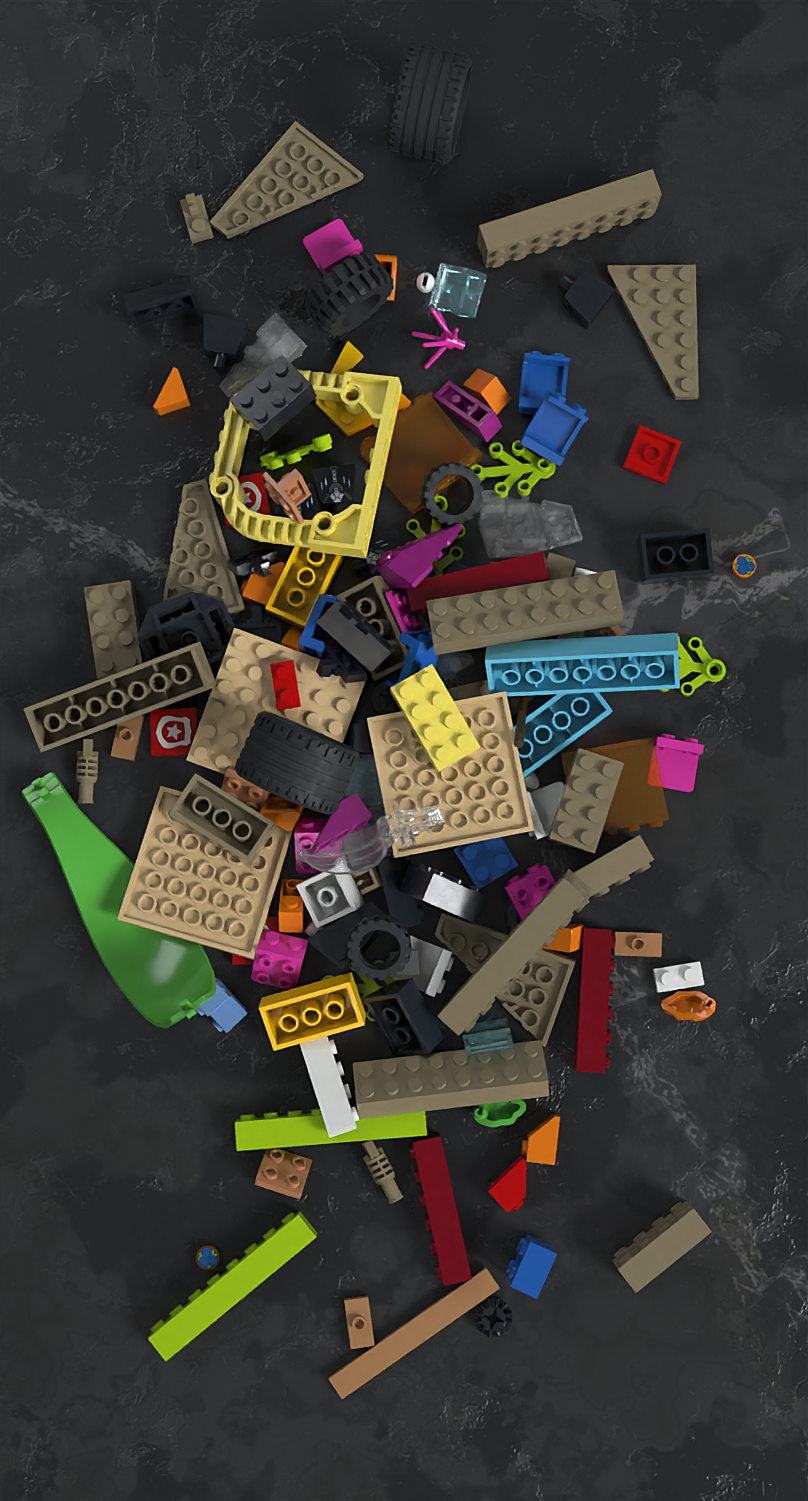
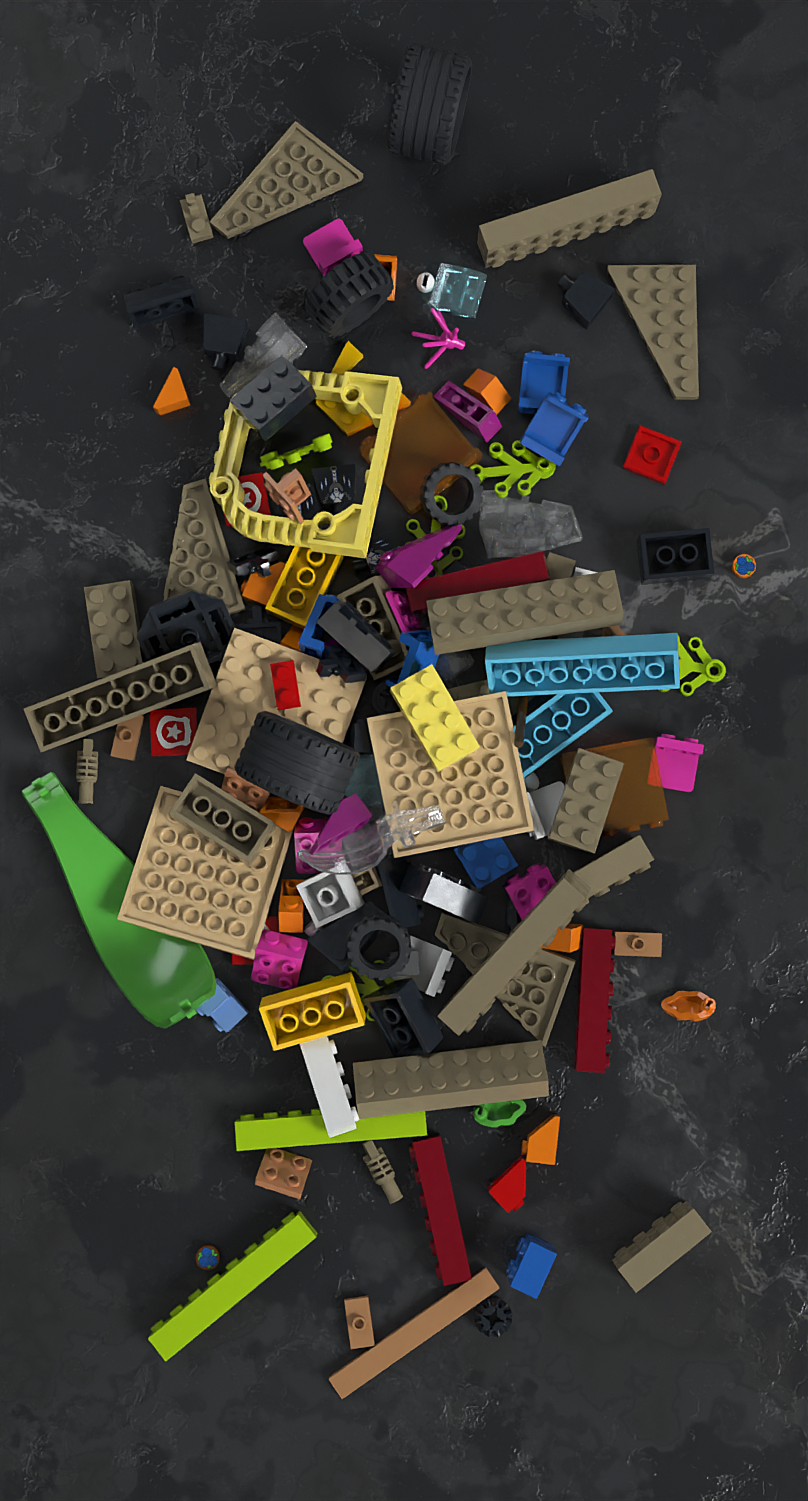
clear light blue slope [462,1018,514,1056] -> none
white plate [653,961,704,993] -> none

